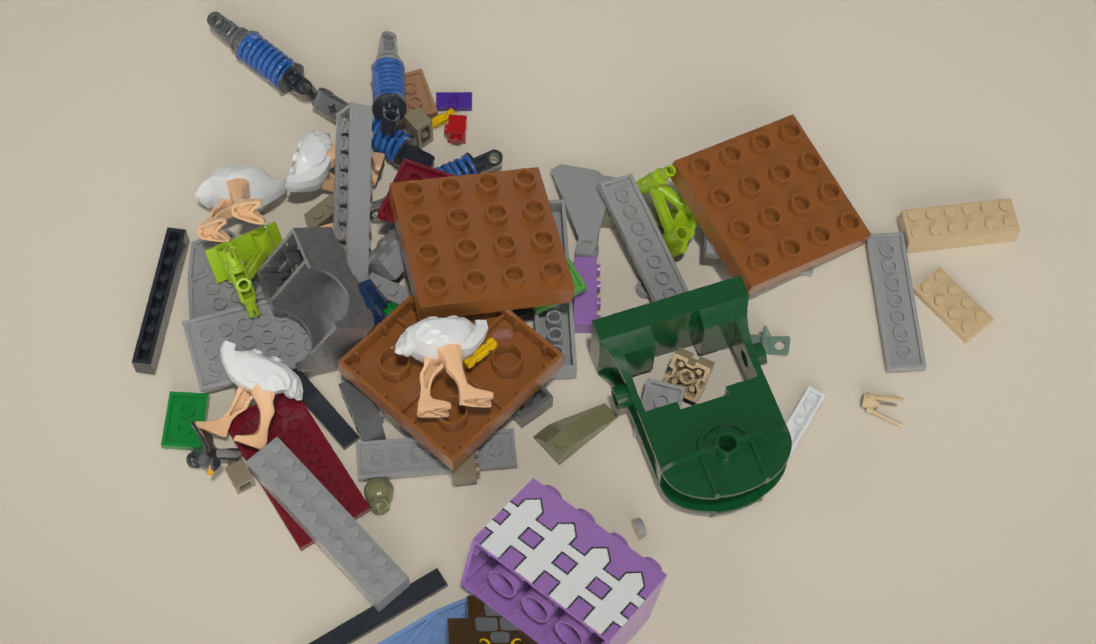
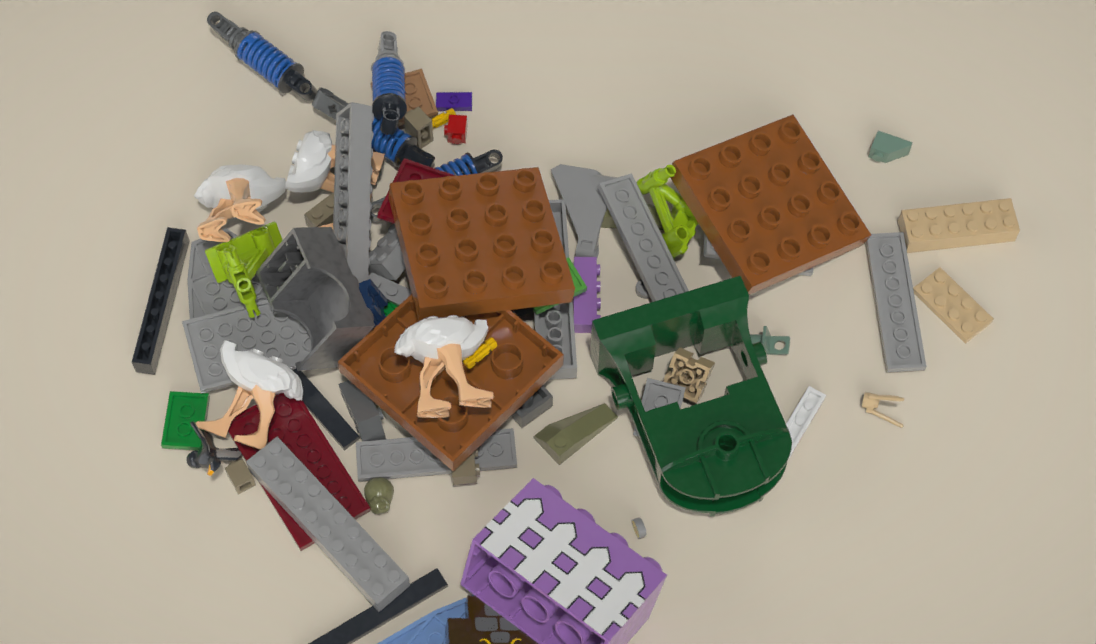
none -> sand green slope [868,131,913,163]

